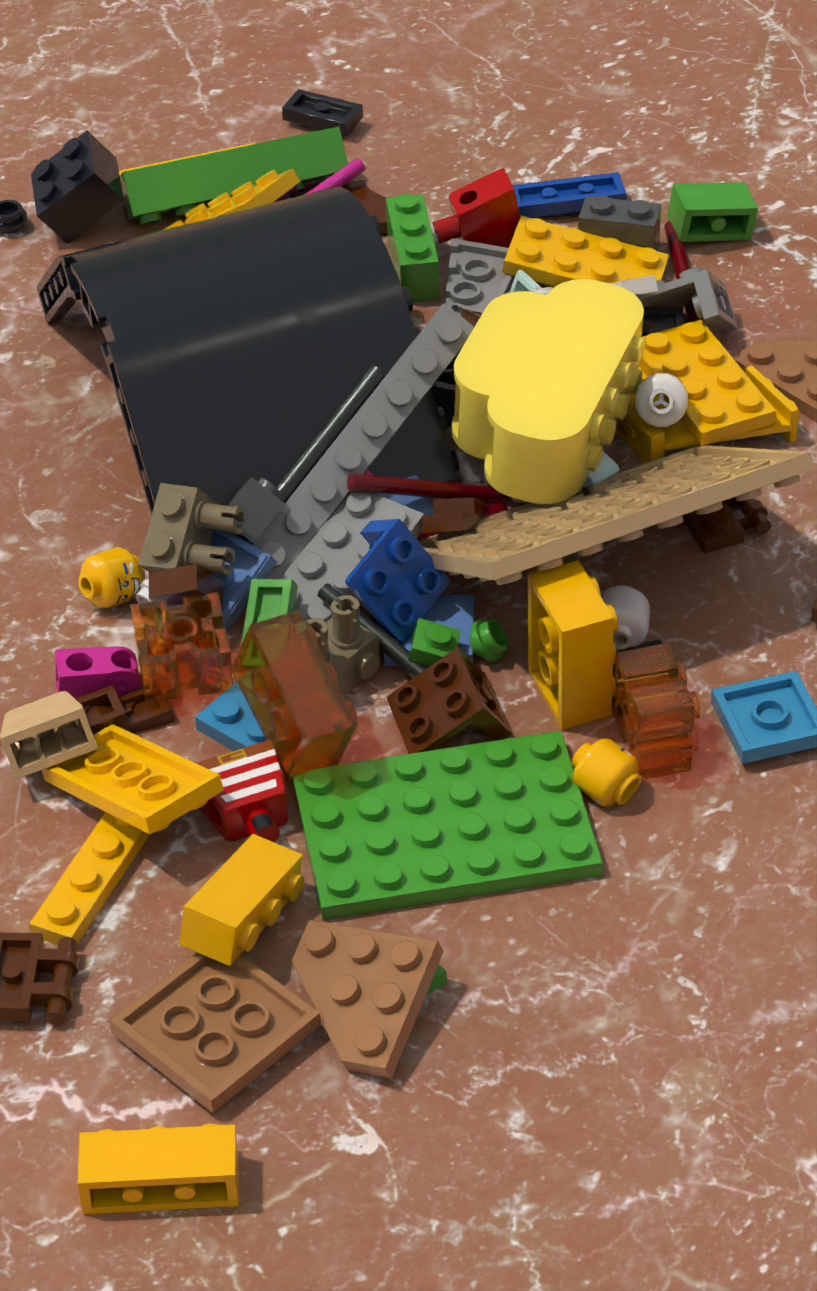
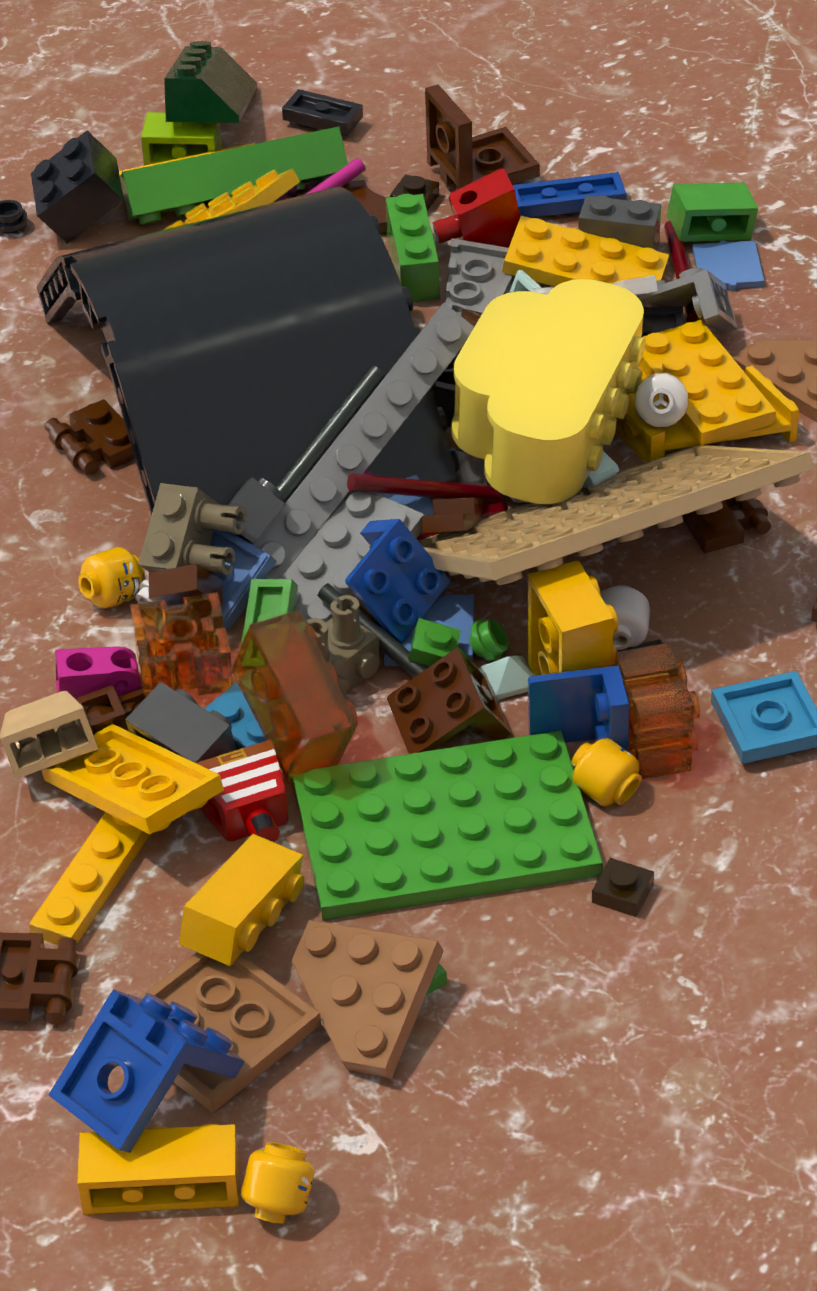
none -> reddish brown plate [45,399,135,474]
none -> blue bracket [48,989,245,1153]
none -> dark grey brick [125,682,236,763]
none -> lime brick [141,112,222,166]
none -> dark green slope [164,41,257,123]
none -> yellow head [241,1142,315,1224]
none -> dark brown plate [390,174,440,211]
none -> reddish brown bracket [425,84,540,190]
none -> light aqua slope [481,655,534,700]
none -> blue bracket [528,665,629,752]
none -> dark brown plate [592,858,654,917]
none -> medium blue piece [692,240,764,291]

